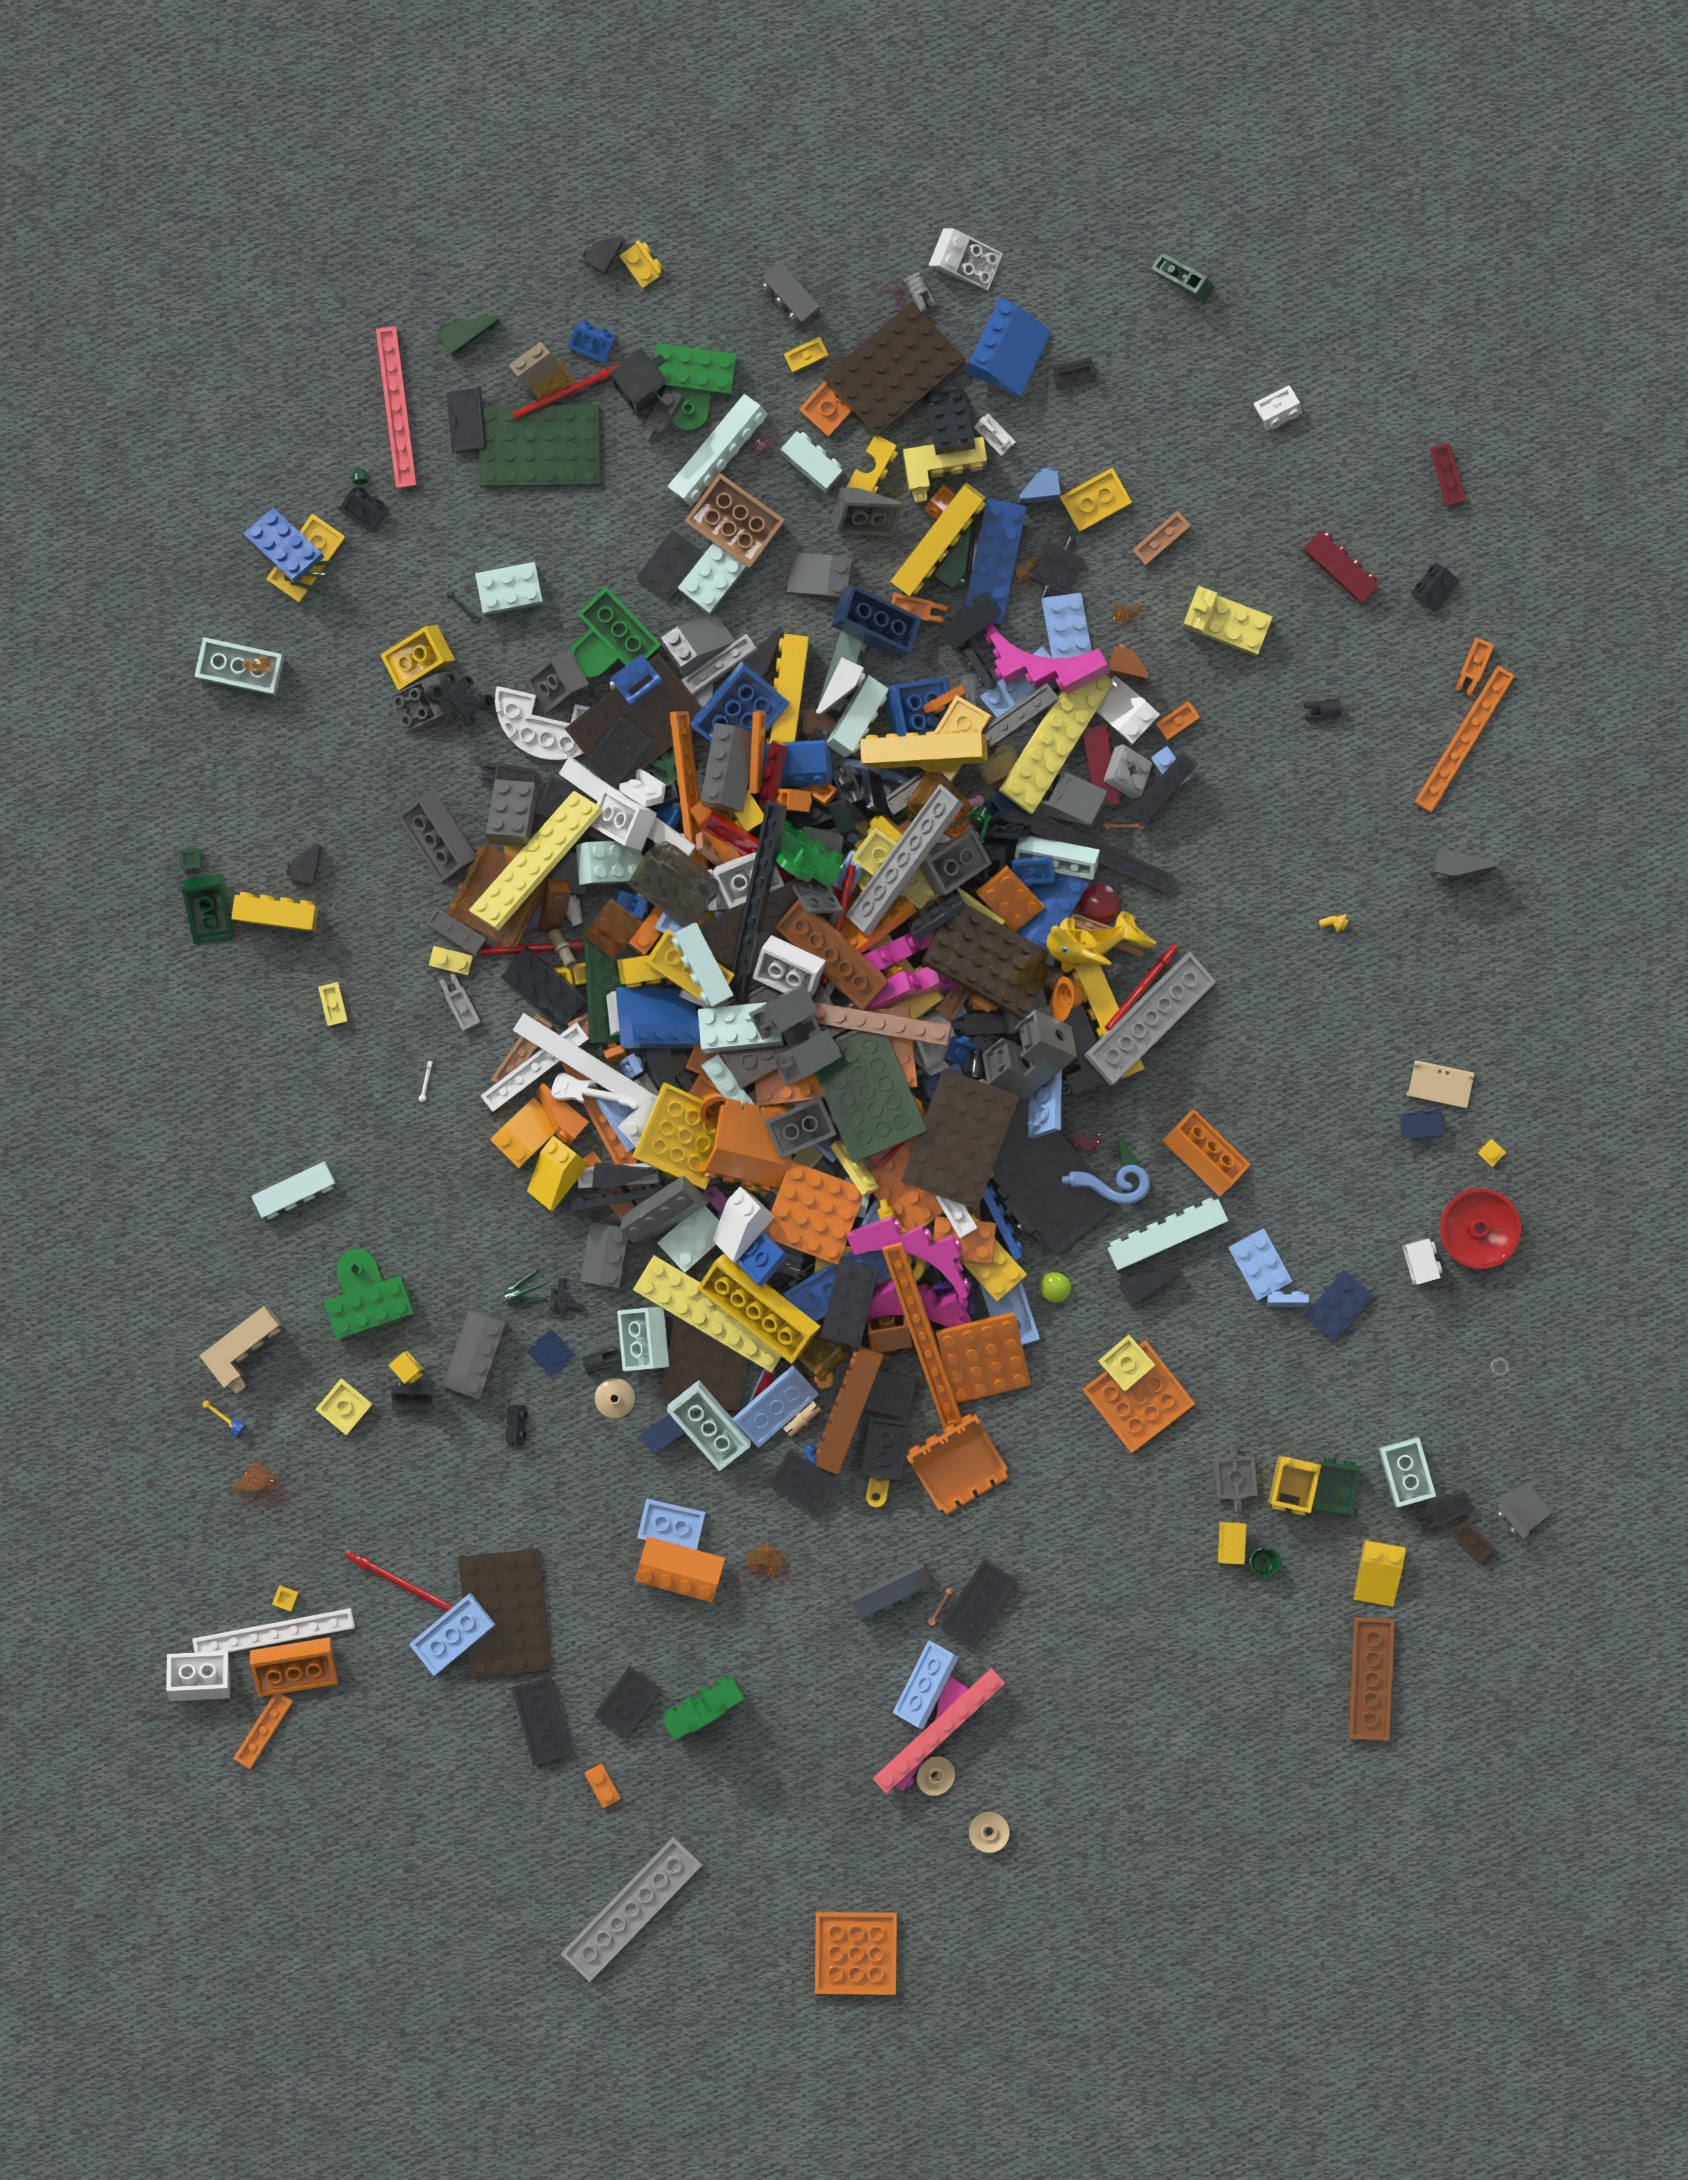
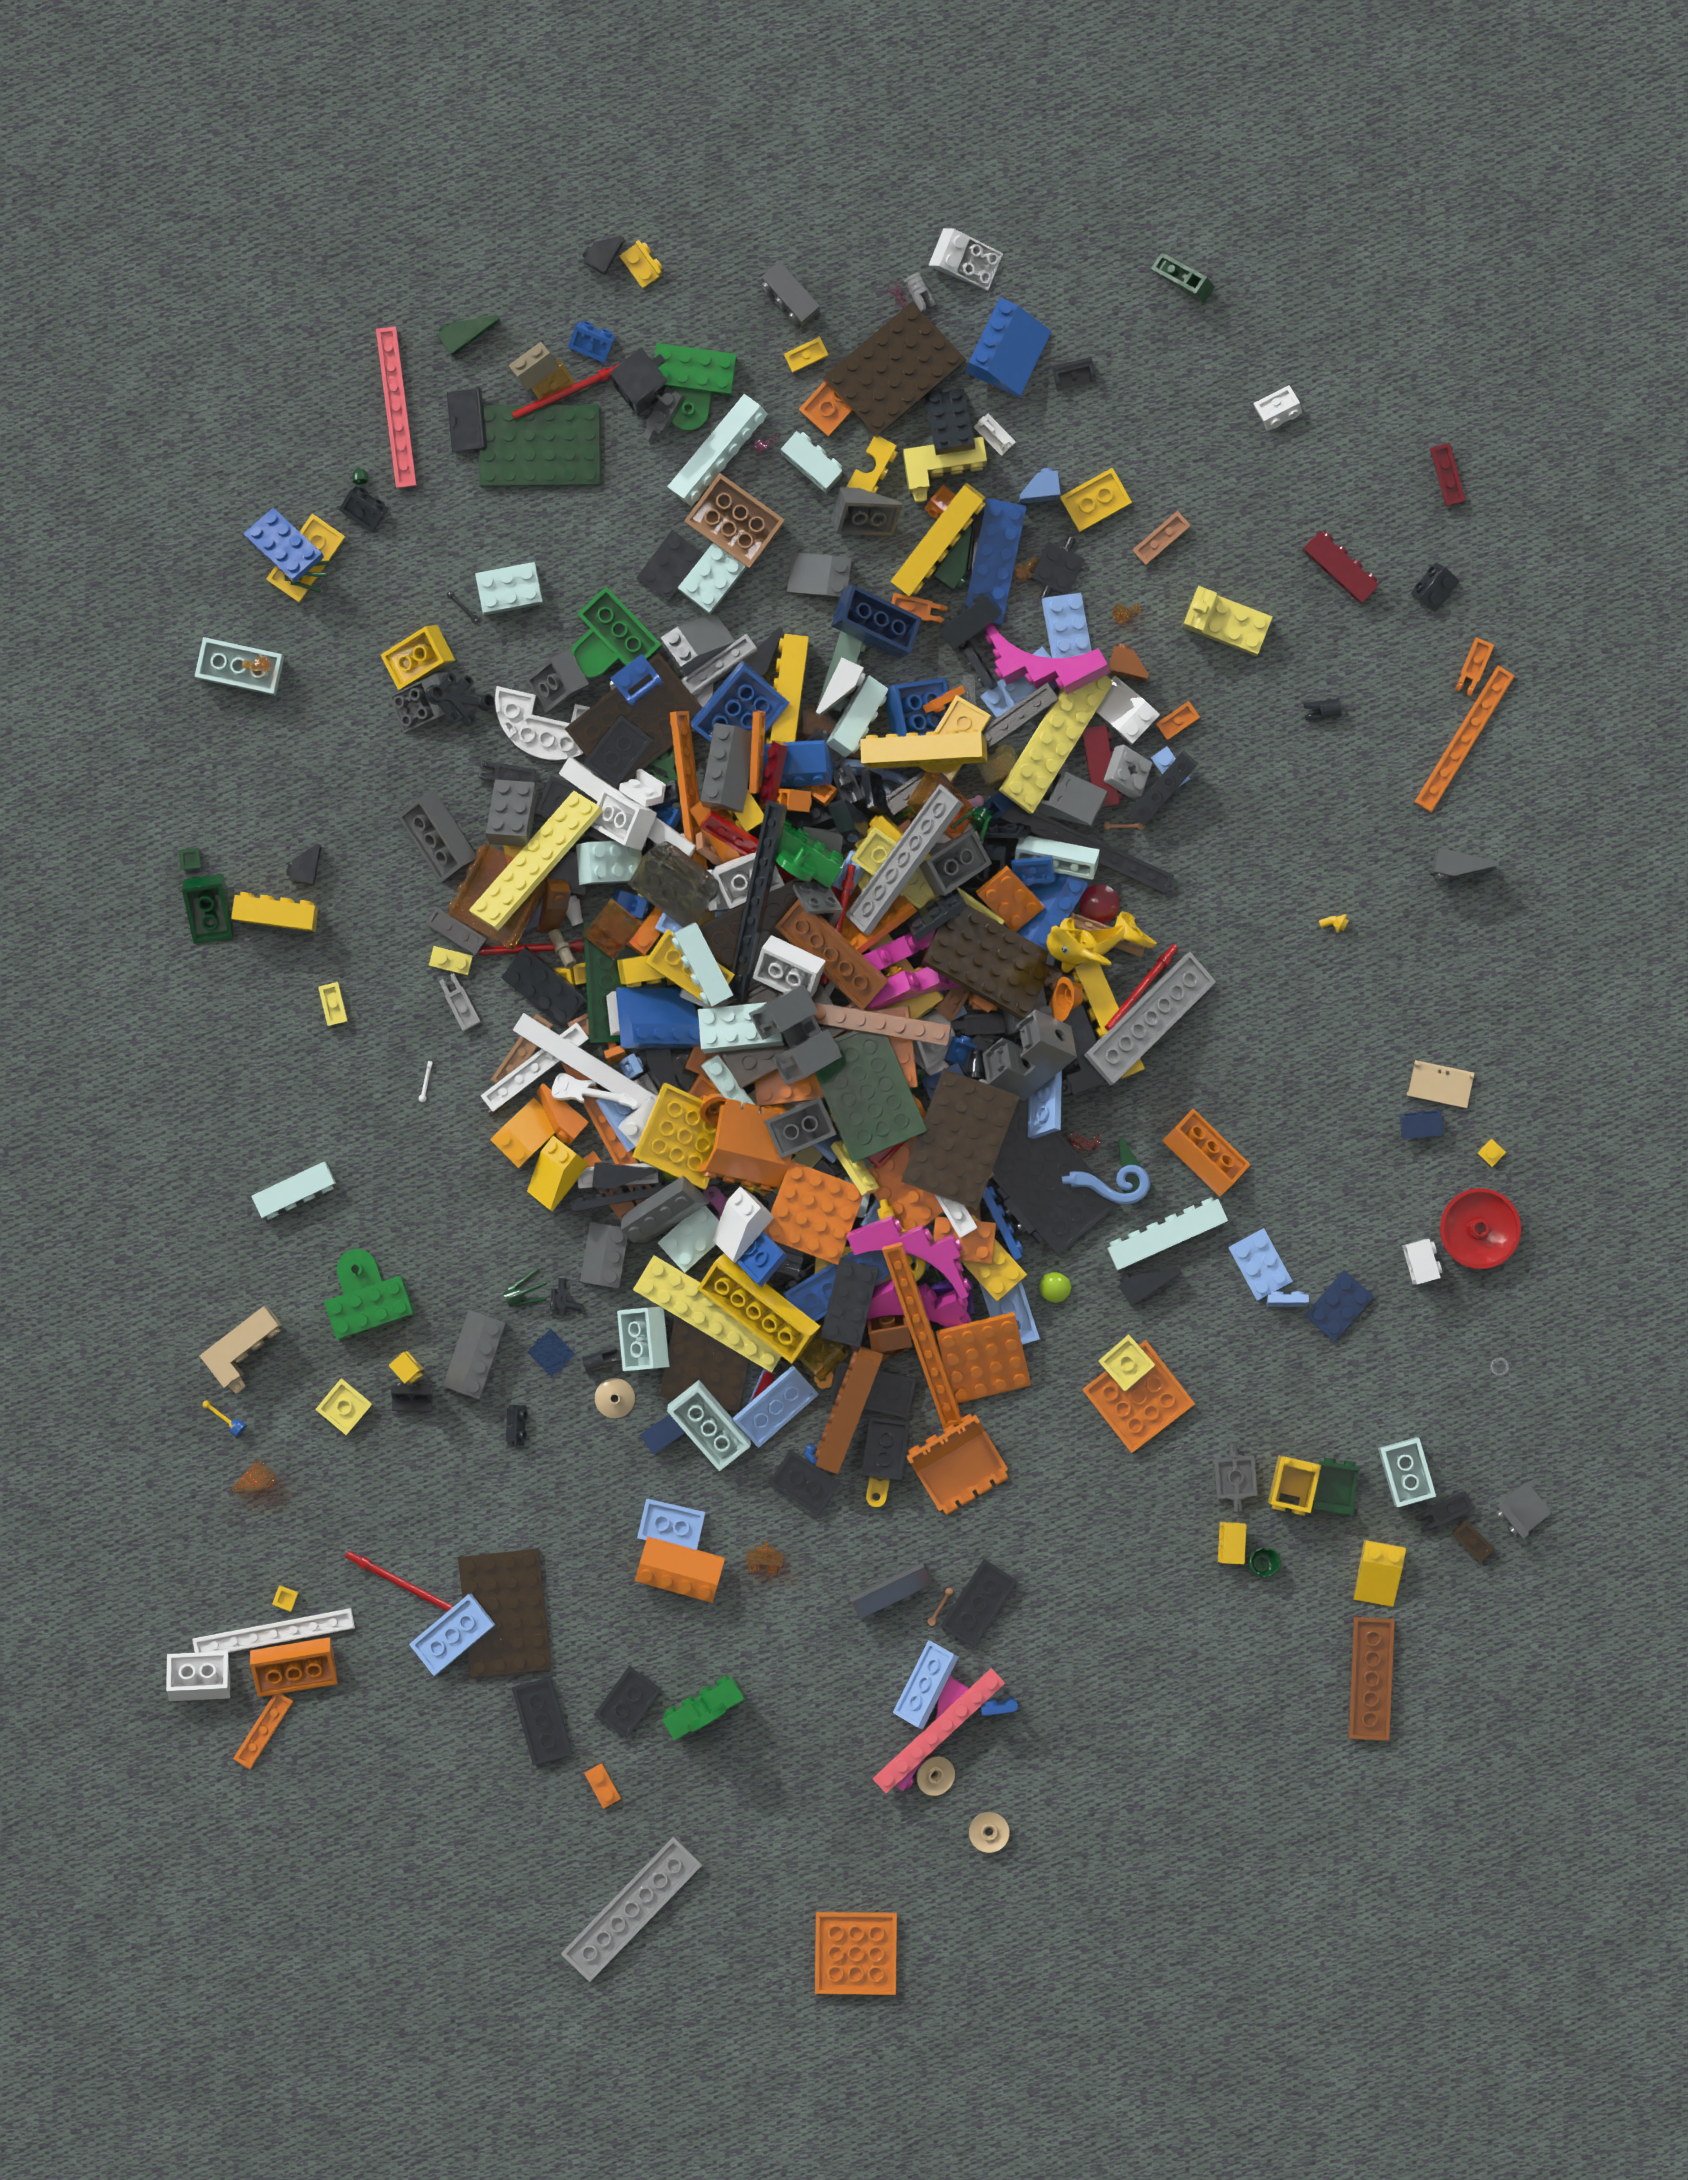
tan pin [783,1401,822,1437] -> none
none -> blue plate [980,1697,1018,1716]

